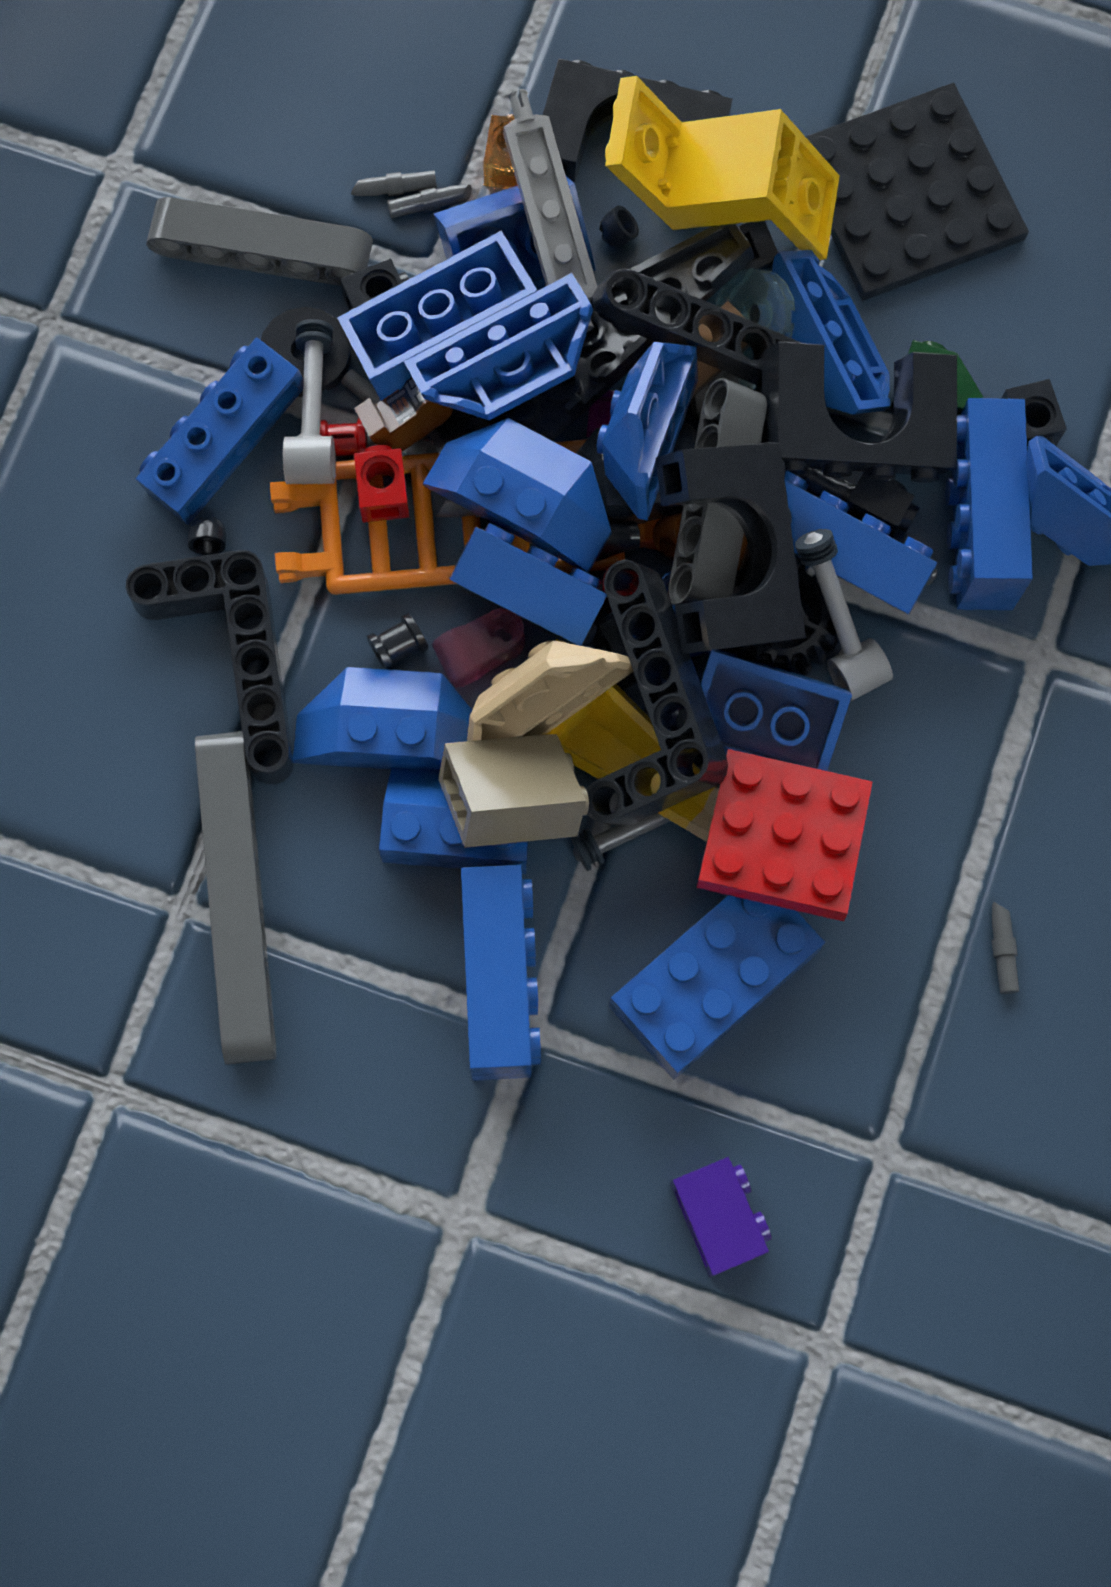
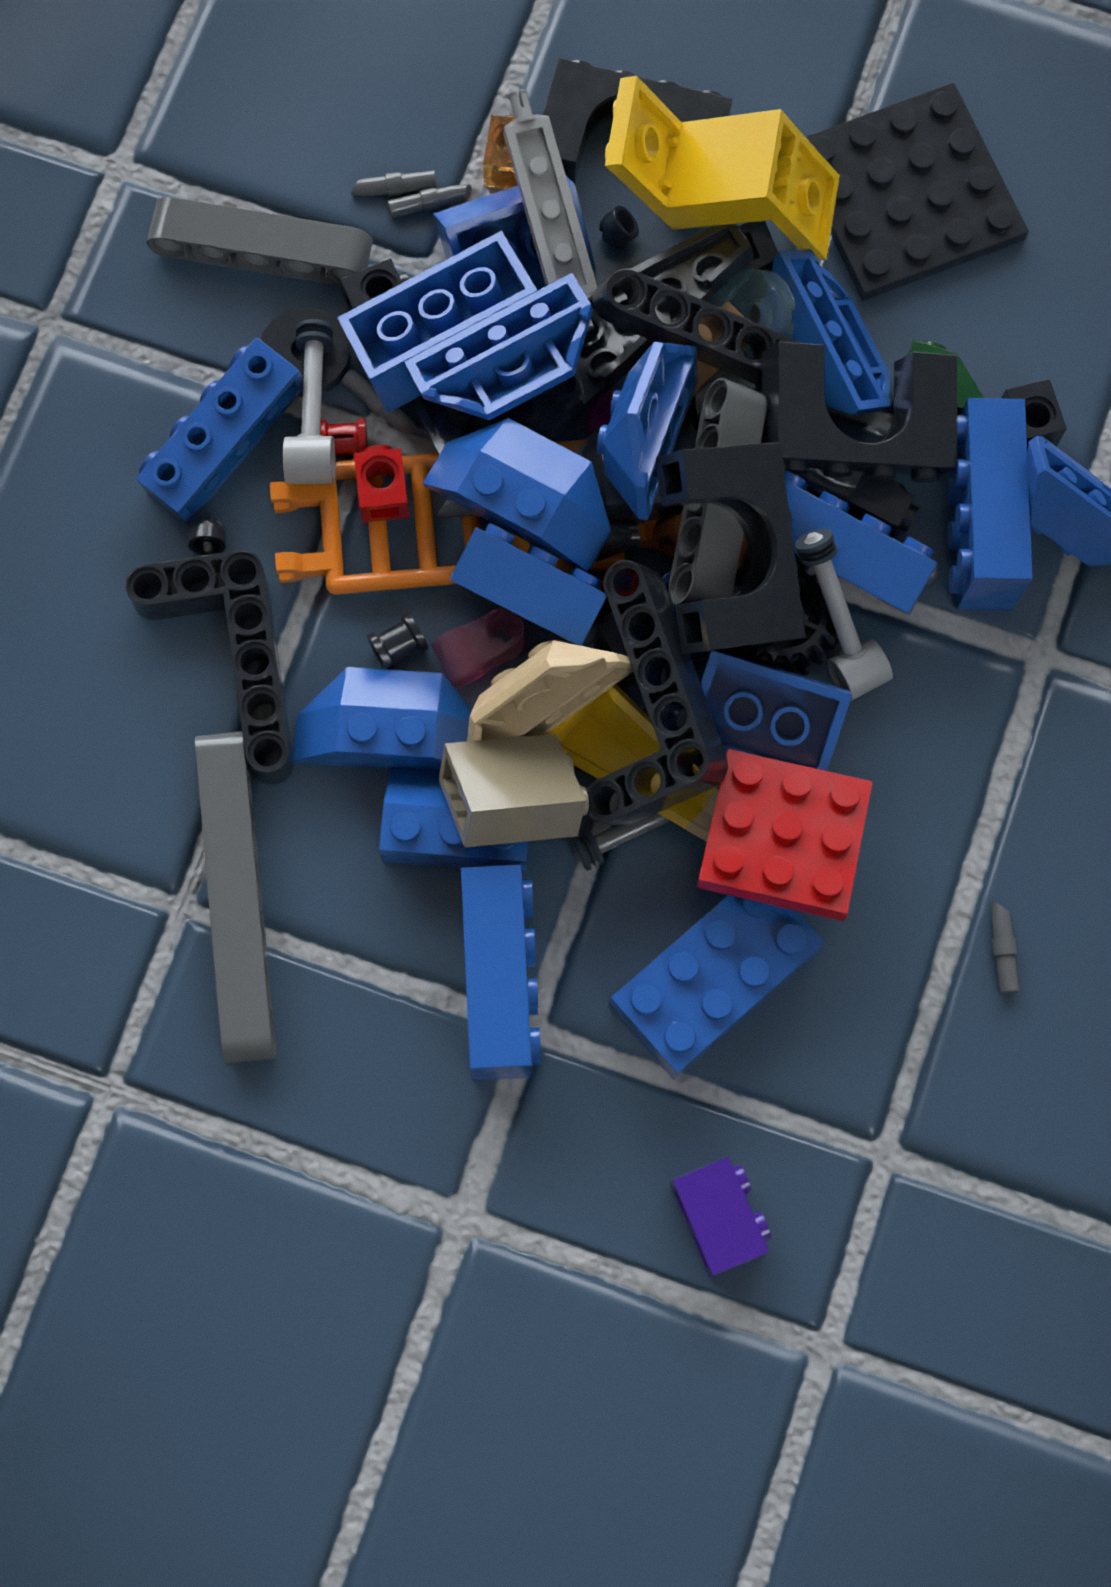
reddish brown leg [354,377,453,452] -> none

